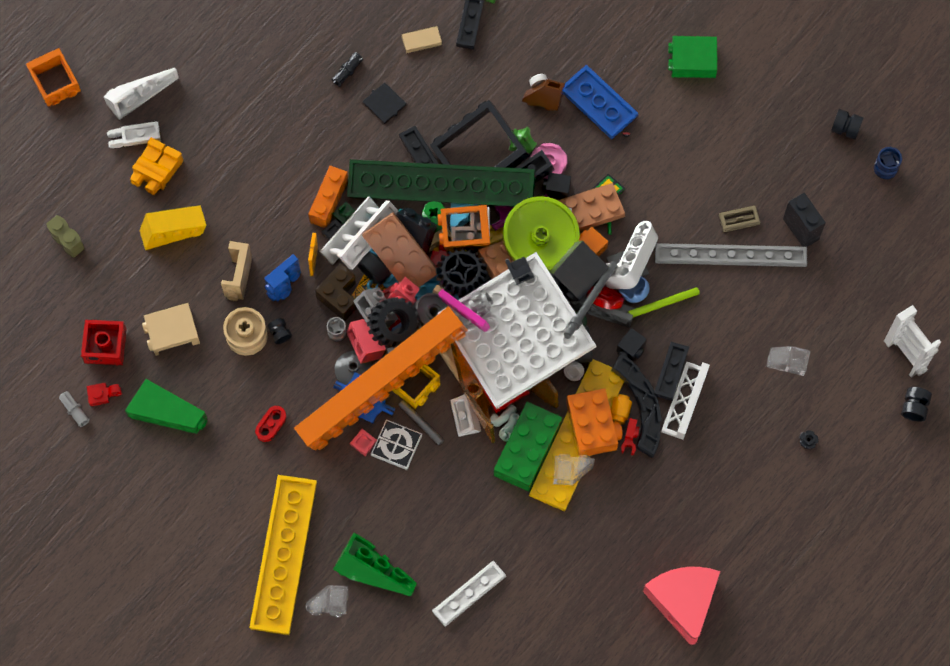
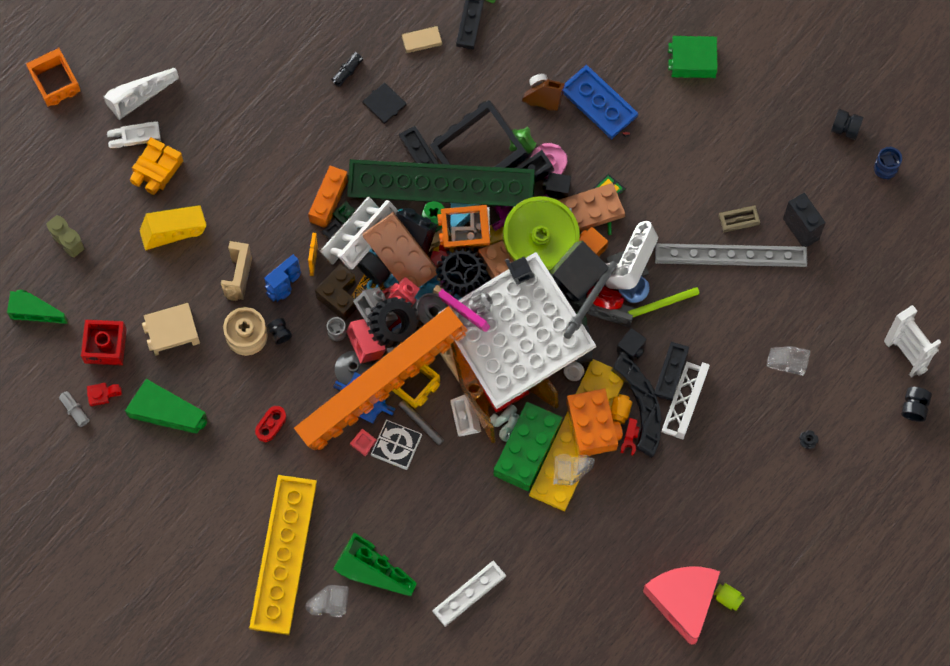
none -> green slope [7,290,68,324]
none -> lime brick [714,583,745,611]

